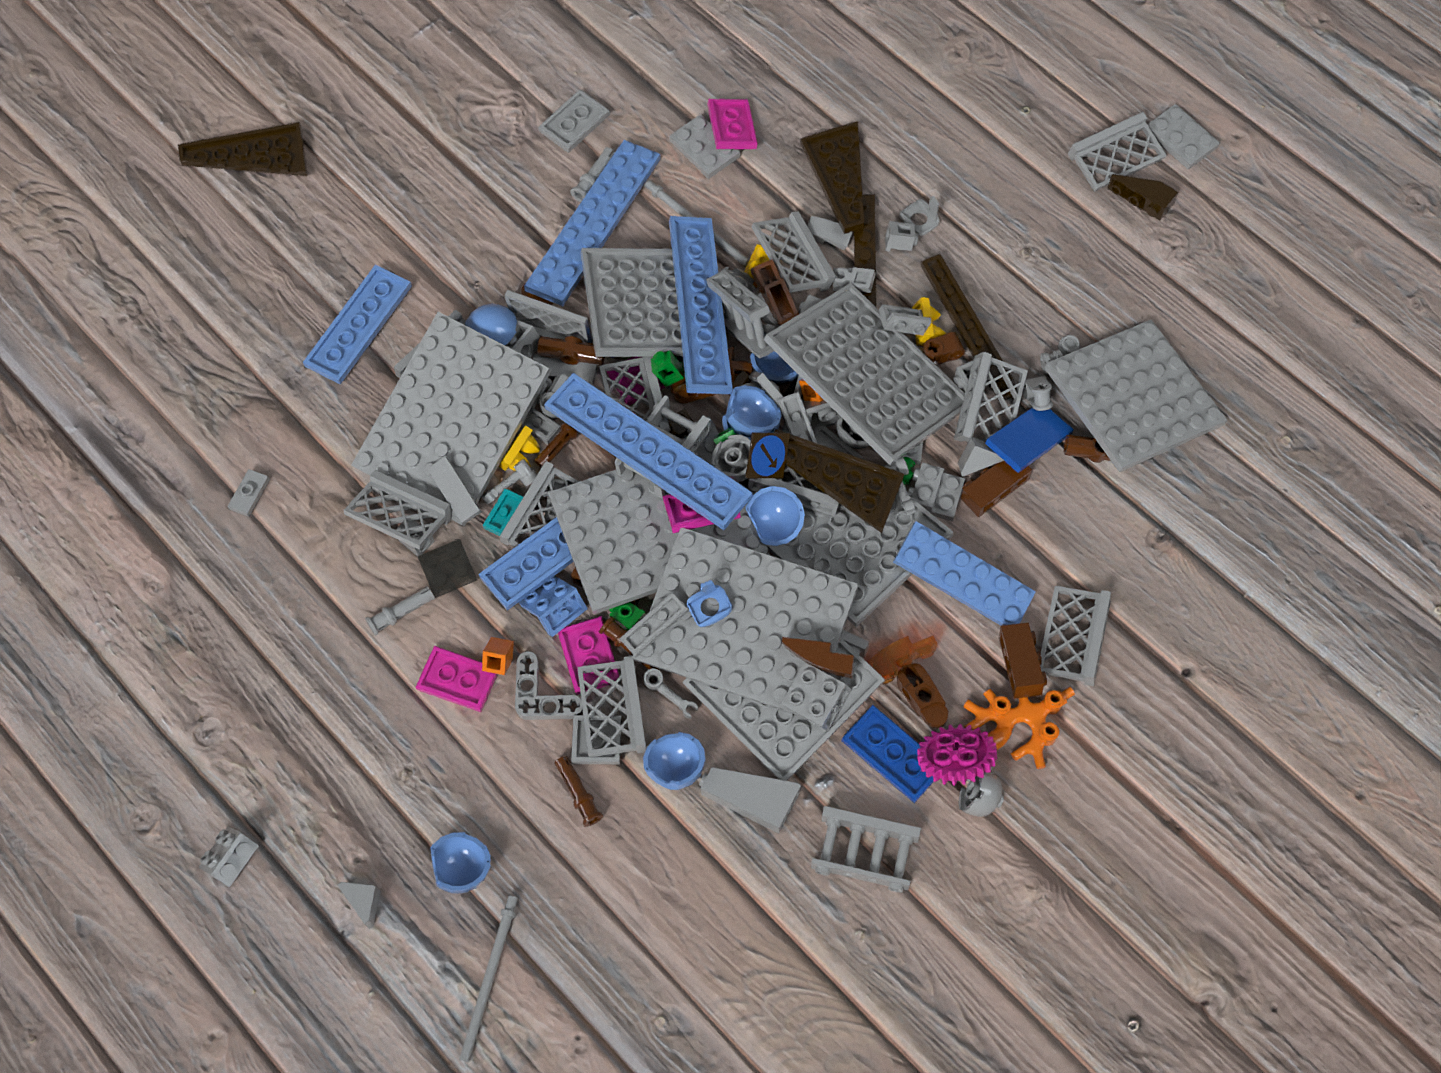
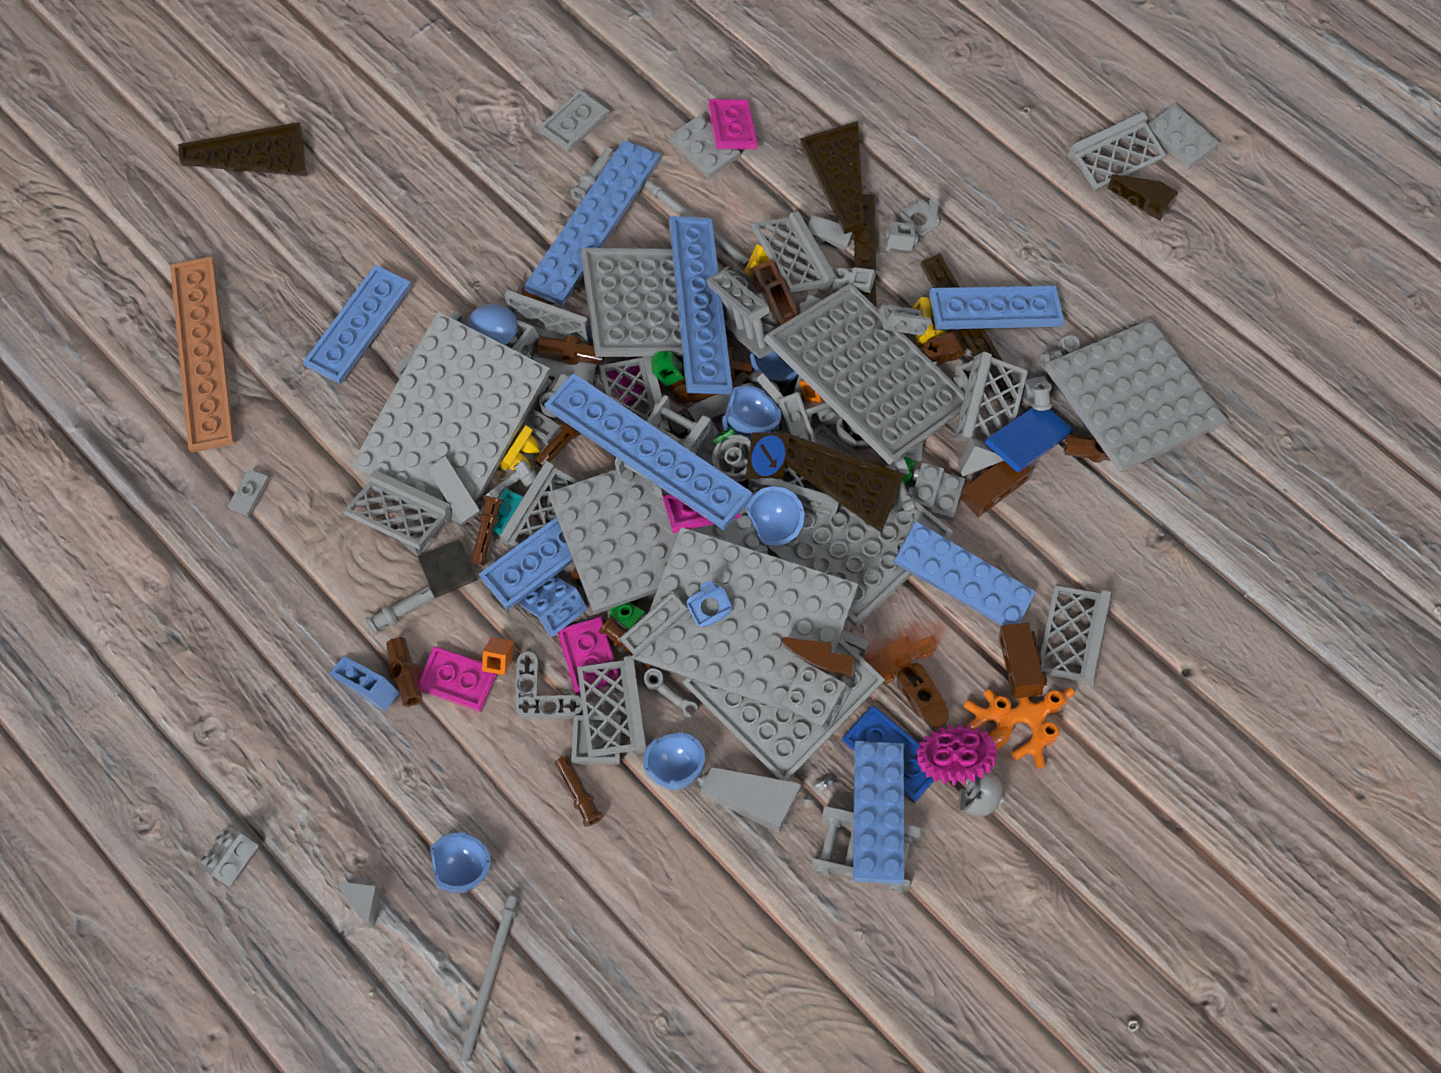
none -> nougat plate [170,257,235,453]
none -> medium blue slope [329,656,399,711]
none -> reddish brown piece [386,637,423,707]
none -> reddish brown pin [470,495,504,566]
none -> light grey slope [687,394,731,423]
none -> medium blue plate [853,741,904,884]
none -> medium blue plate [929,286,1064,330]

